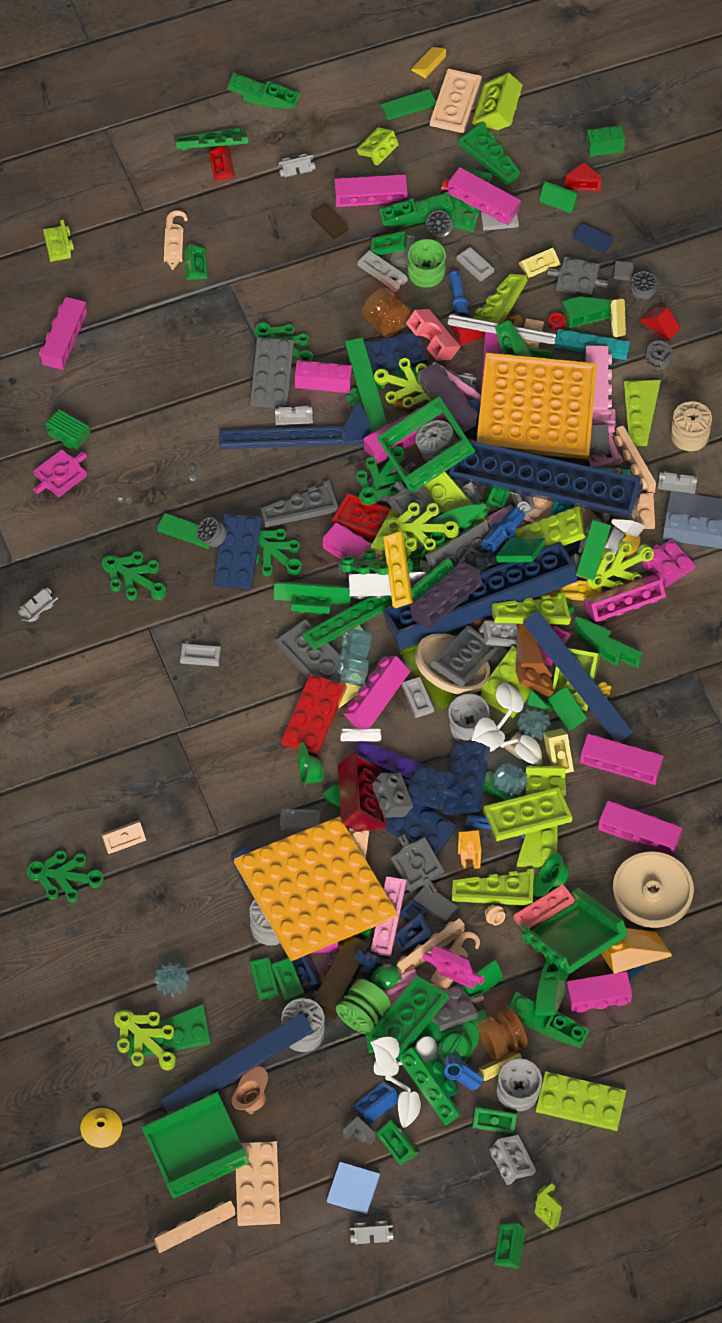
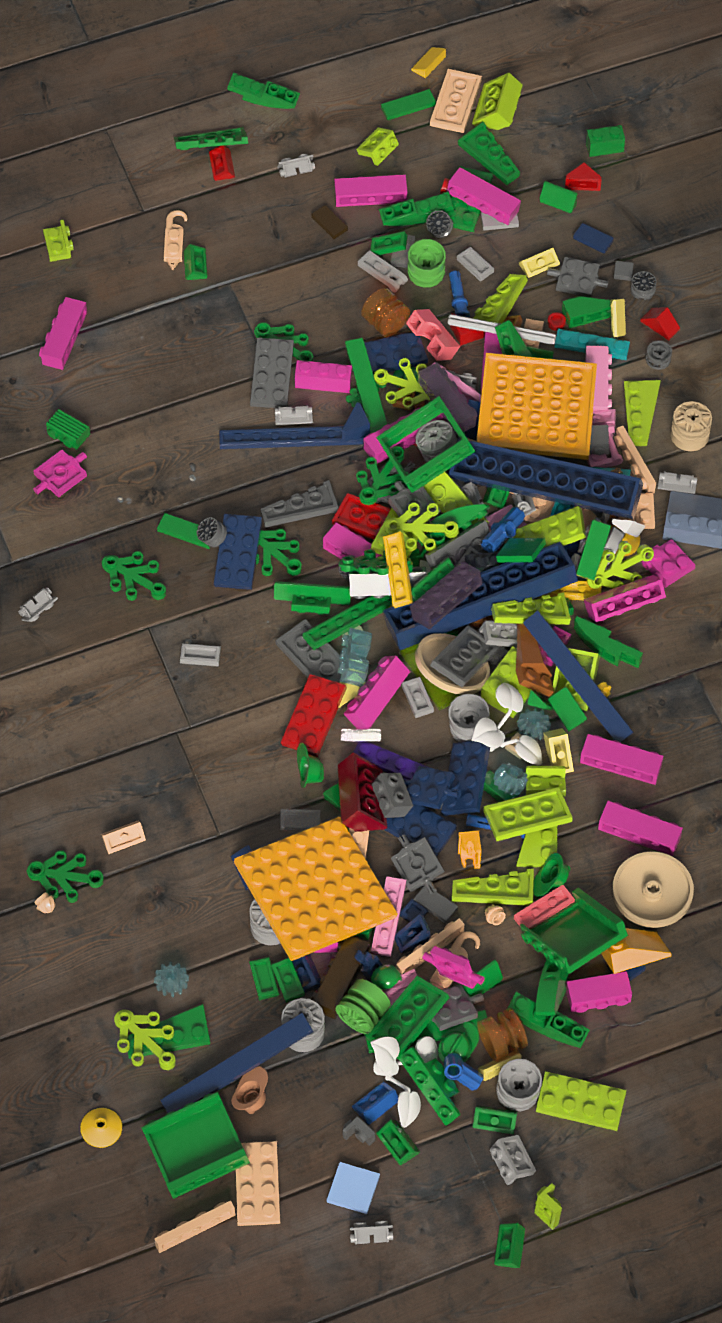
none -> light nougat plate [34,892,55,913]

